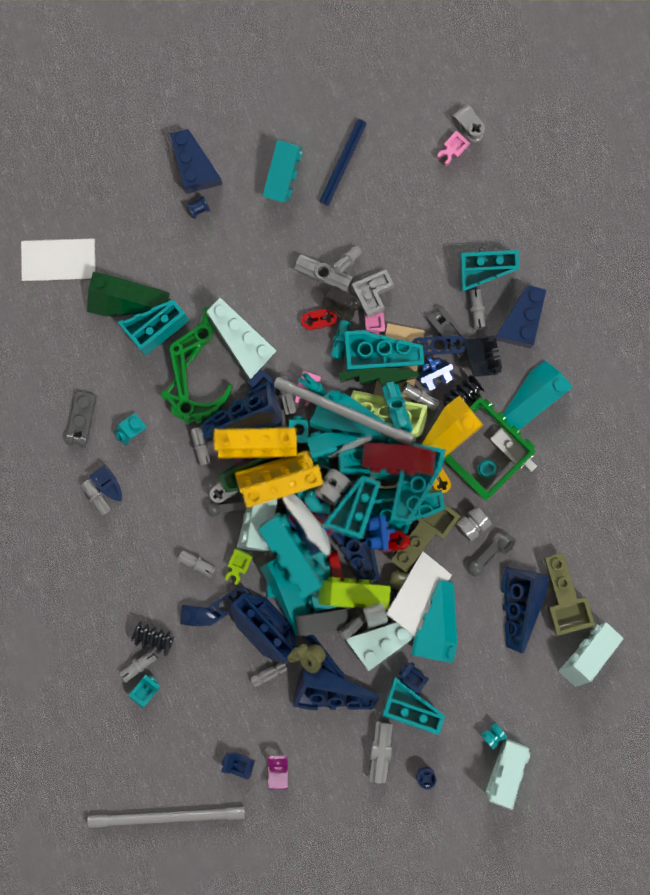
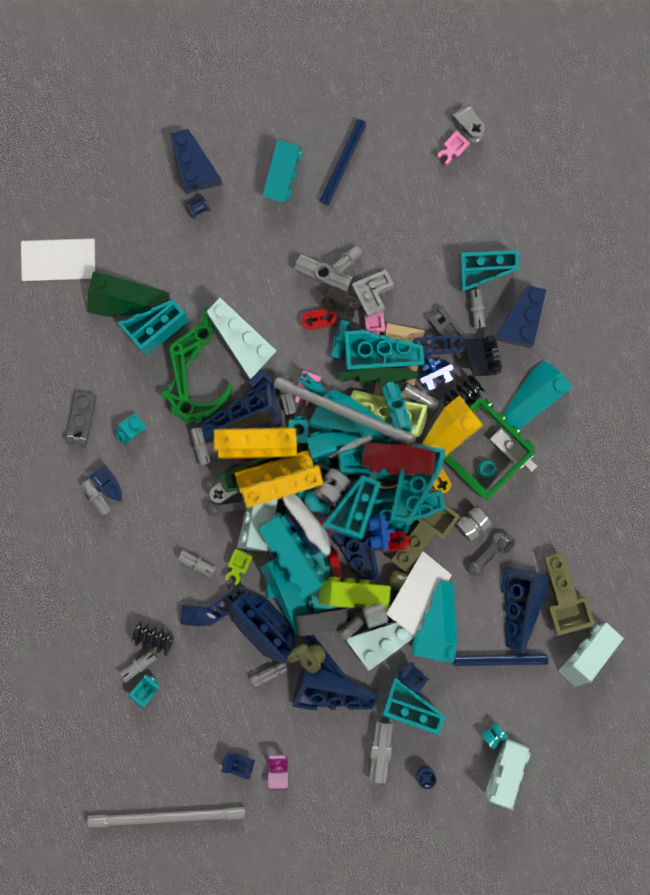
none -> dark blue axle [452,654,549,666]

